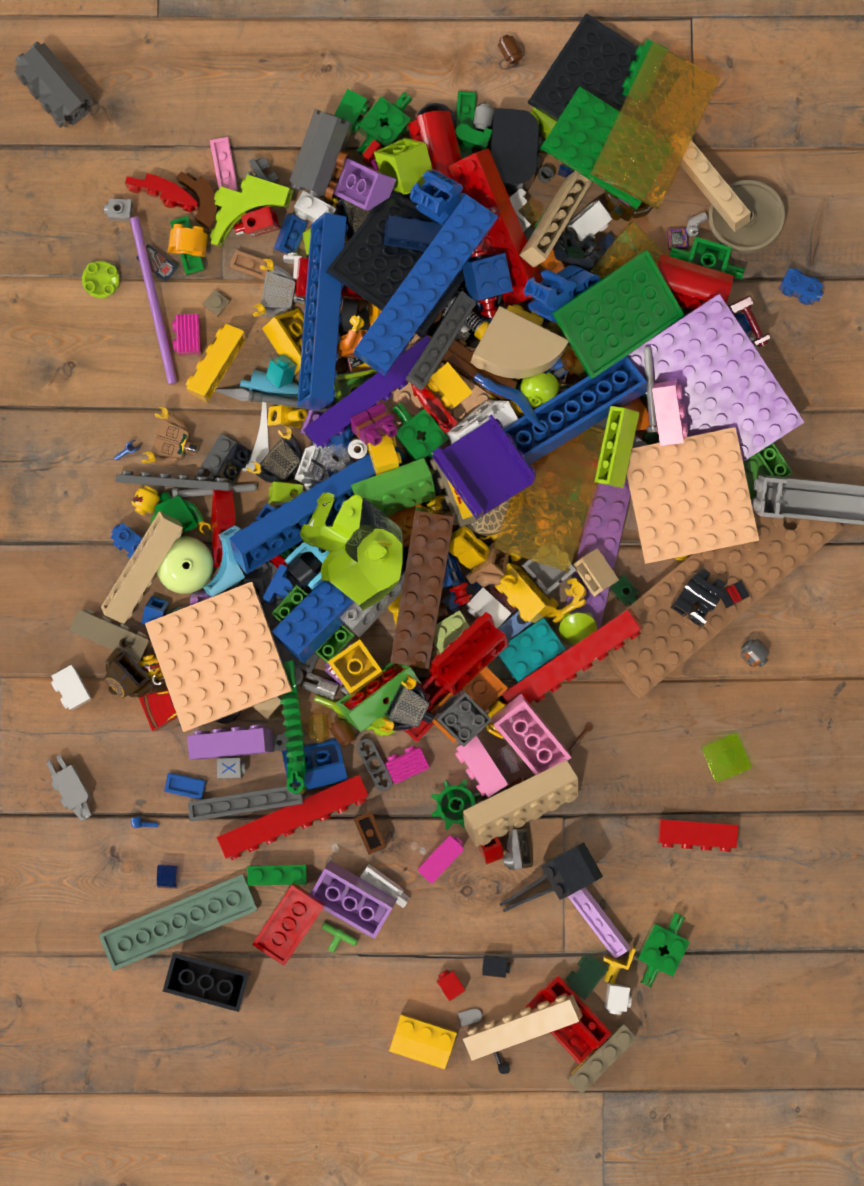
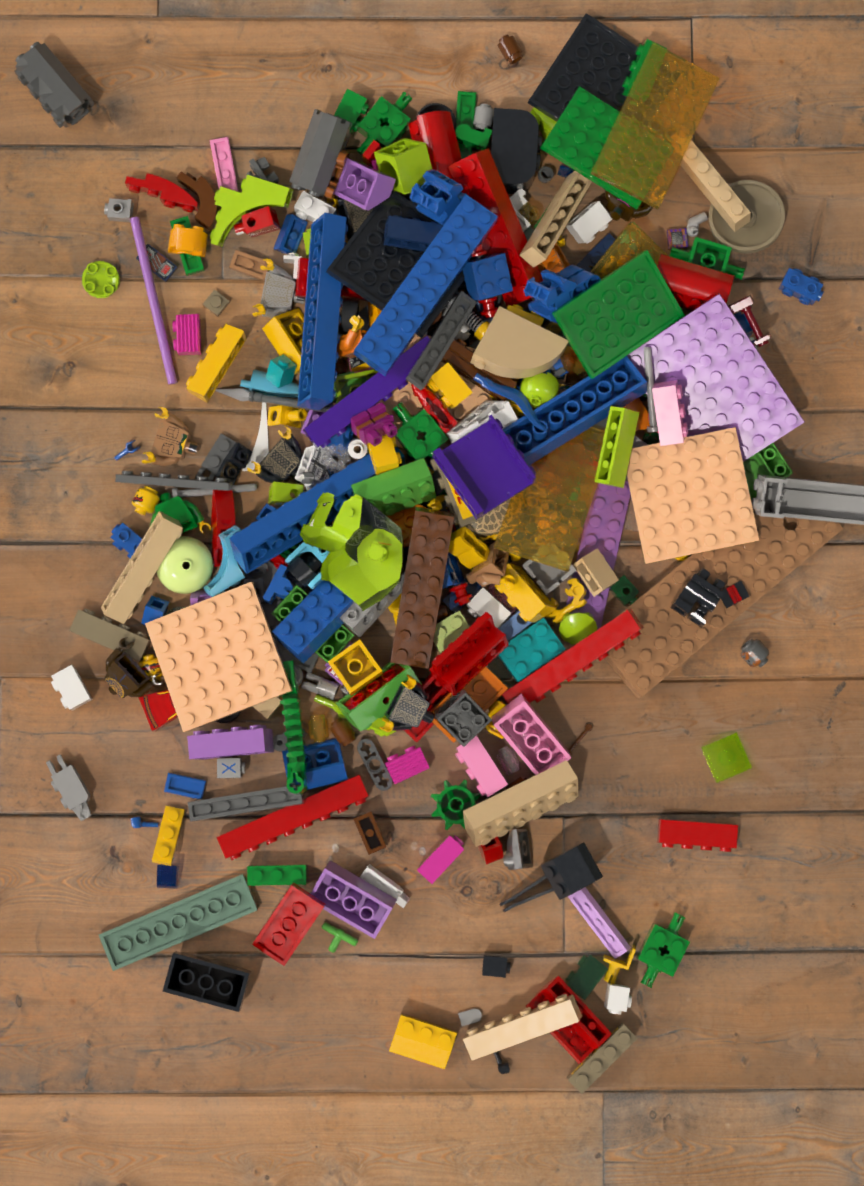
red brick [436,969,466,1001] -> none
black piece [553,229,601,269] -> none
none -> yellow plate [152,806,185,866]

